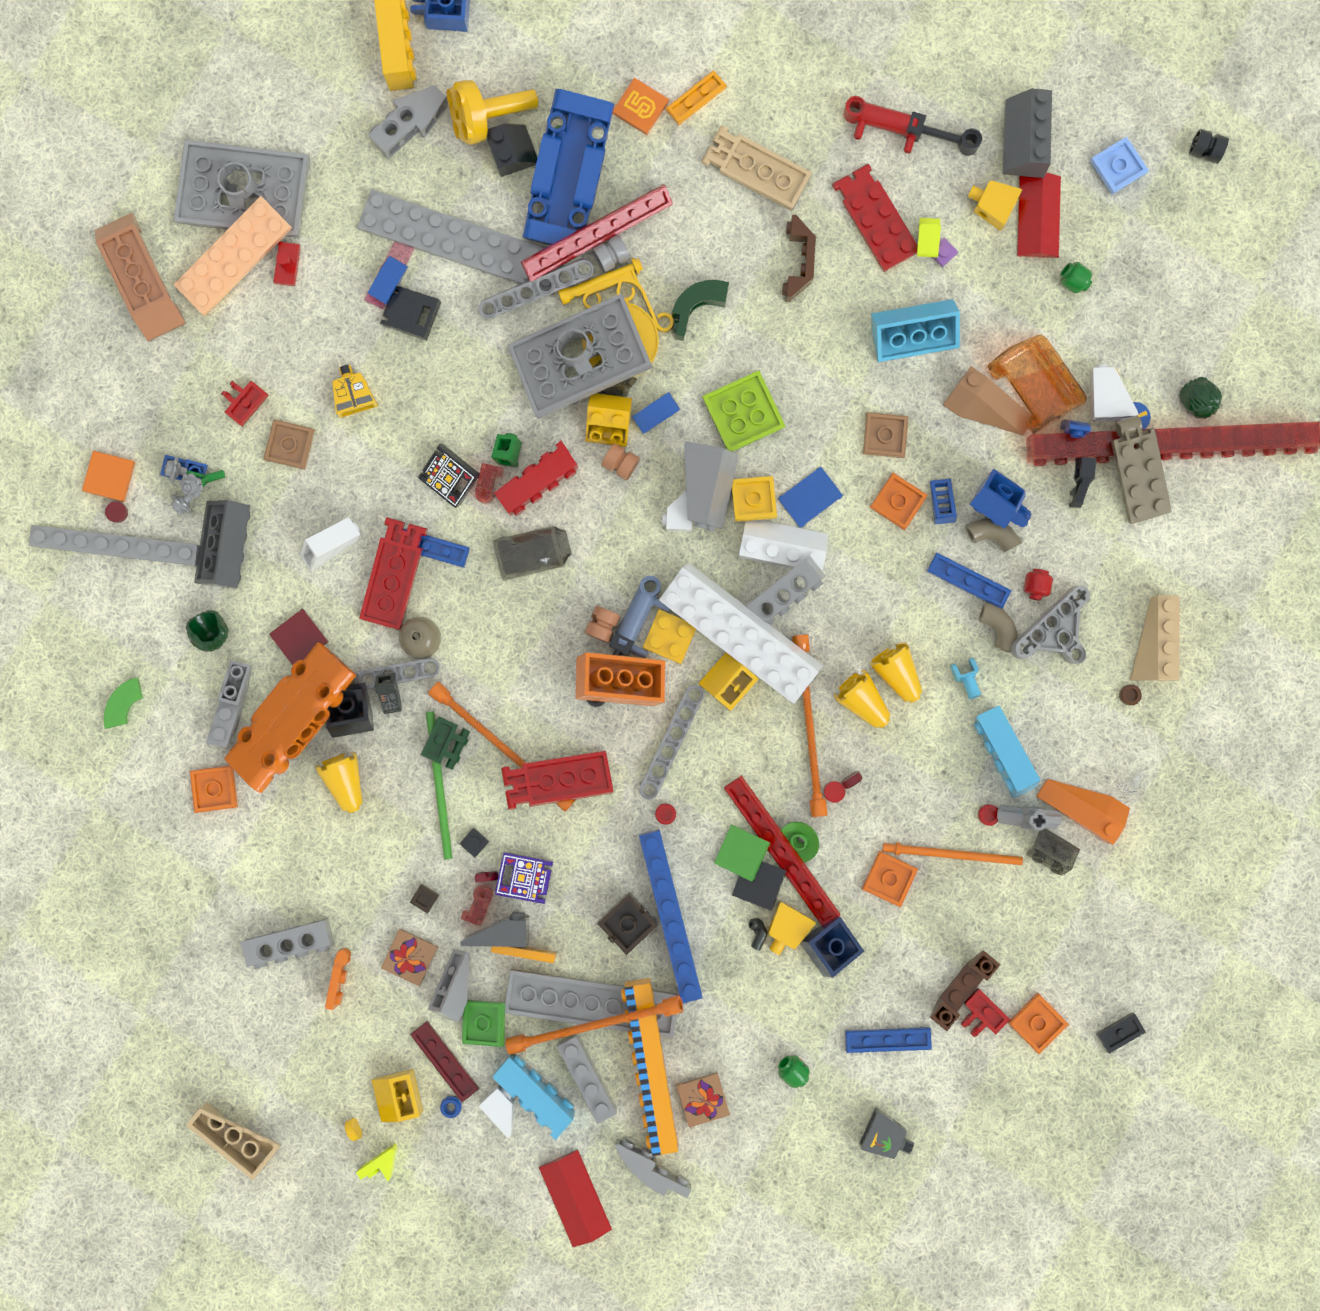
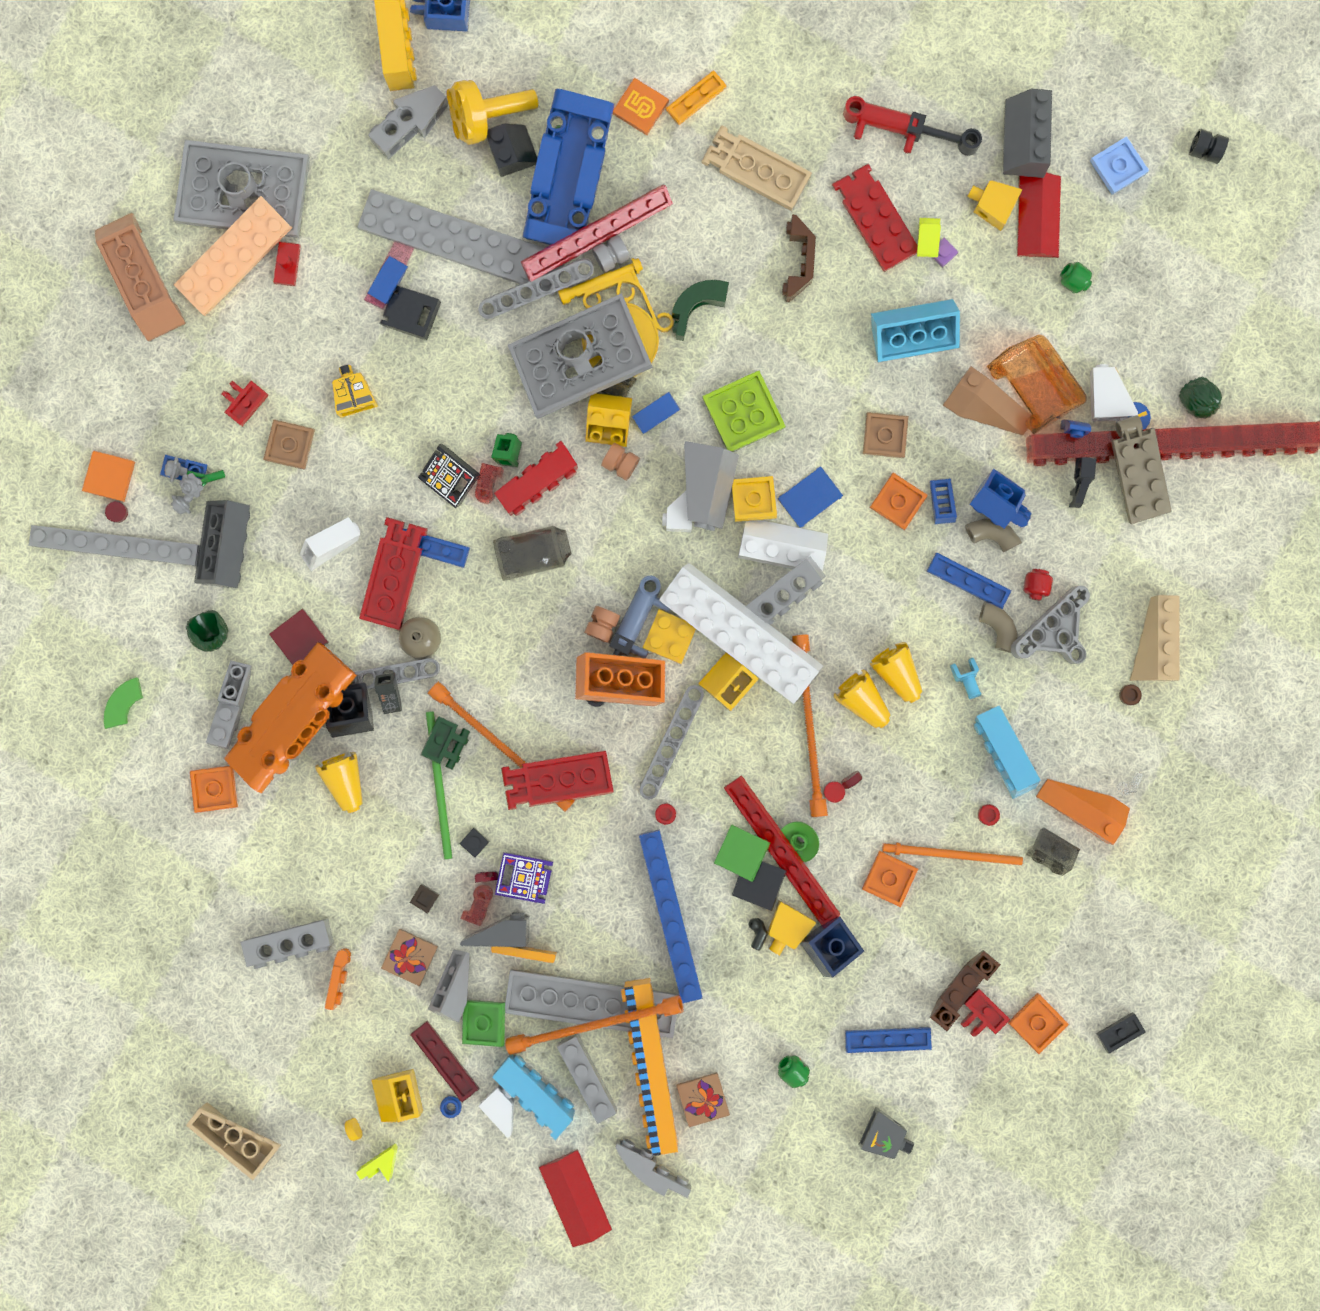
dark brown brick [597,892,658,955] -> none
light grey piece [997,805,1062,831] -> none

